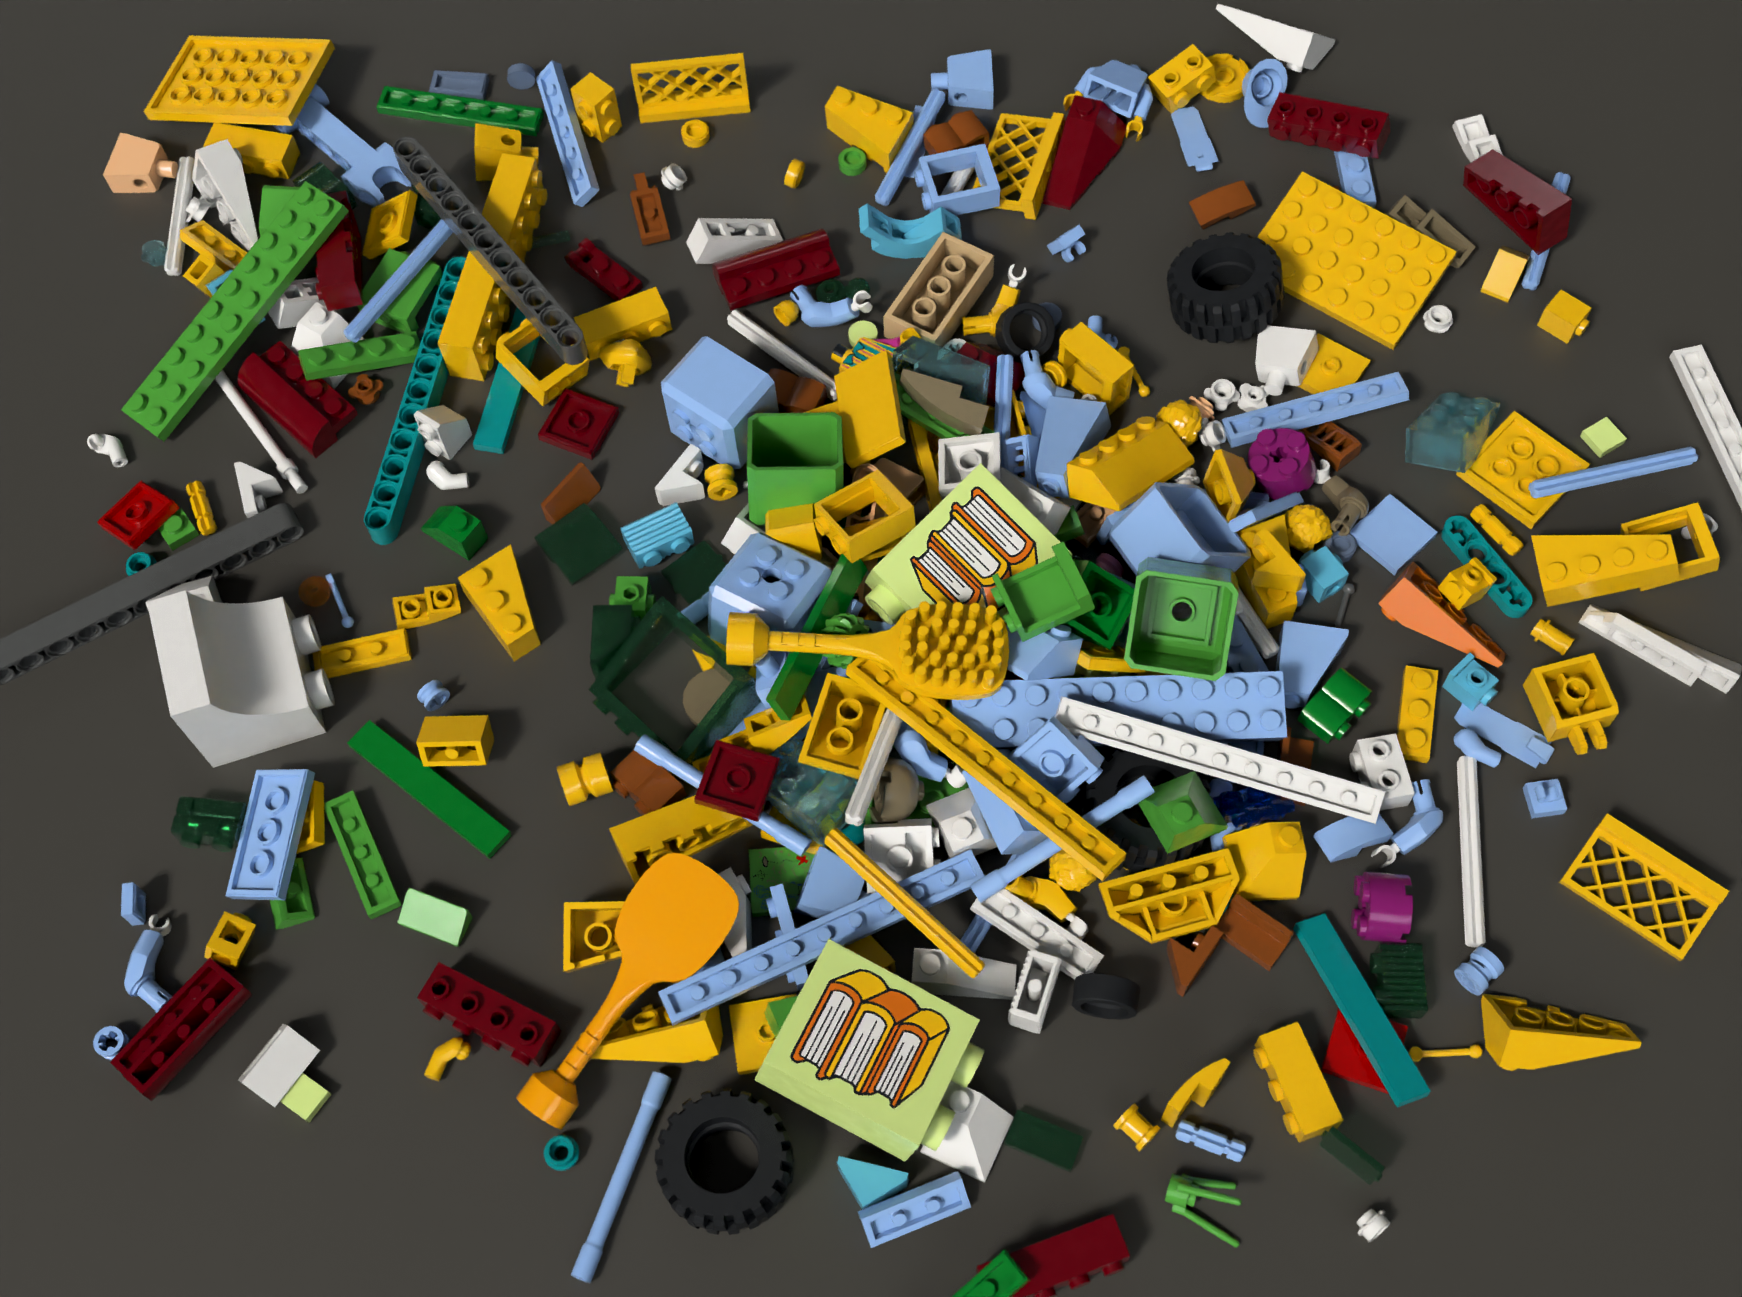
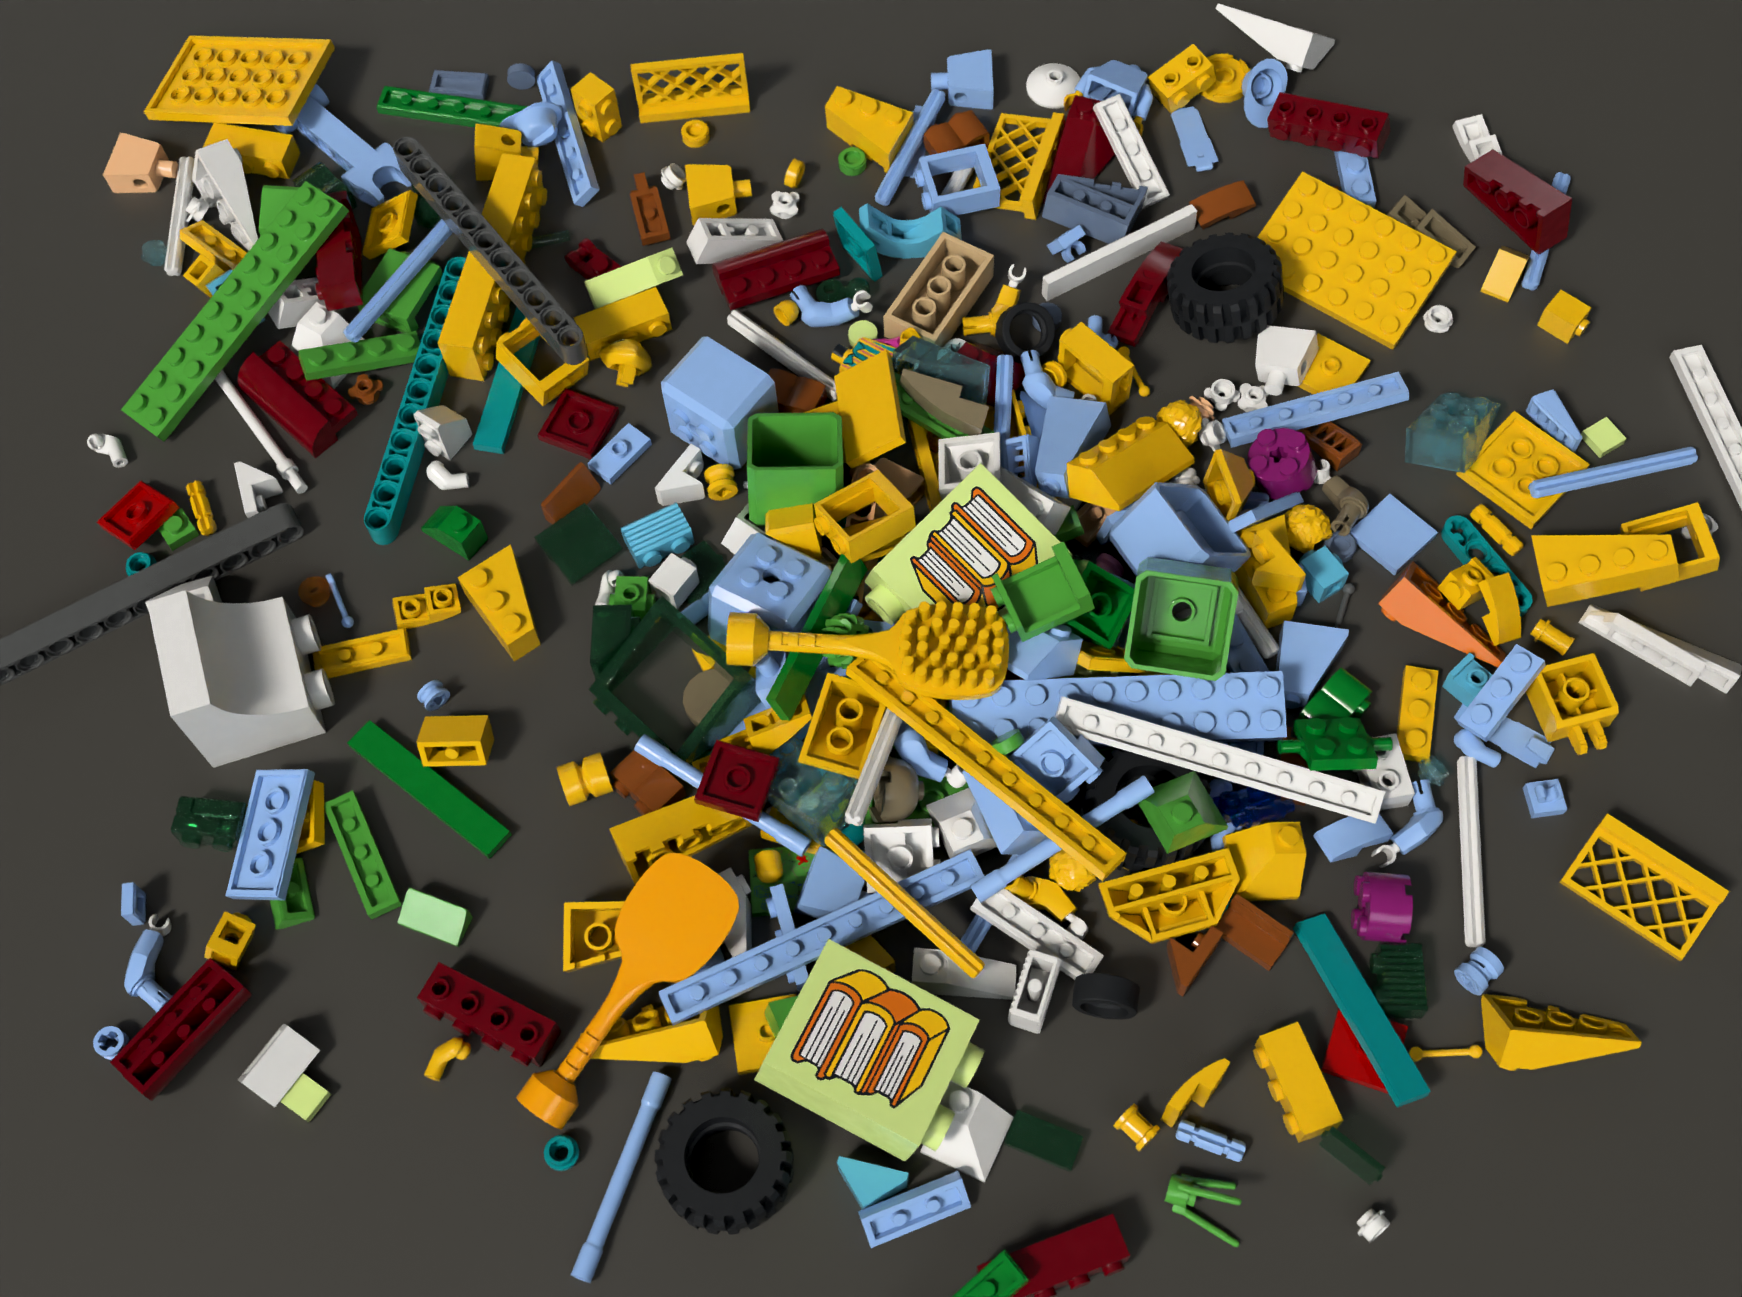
none -> light blue piece [499,101,562,147]
none -> yellowish green slope [584,248,683,309]
none -> light blue plate [587,423,652,485]
none -> white arm [594,570,624,615]
none -> white brick [648,553,700,610]
none -> yellow torso [685,164,752,226]
none -> yellow piece [754,850,783,884]
none -> white plate [770,191,800,219]
none -> teal tile [833,207,883,281]
none -> bright green tile [990,729,1025,755]
none -> white dish [1026,63,1080,109]
none -> sand blue wedge [1042,174,1148,244]
none -> white tile [1042,204,1197,301]
none -> white tile [1093,94,1170,209]
none -> dark red slope [1107,241,1183,347]
none -> green plate [1277,717,1393,771]
none -> clear light blue plate [1418,756,1449,786]
none -> light blue plate [1457,644,1546,742]
none -> yellow slope [1478,572,1521,646]
none -> light blue slope [1526,389,1583,453]

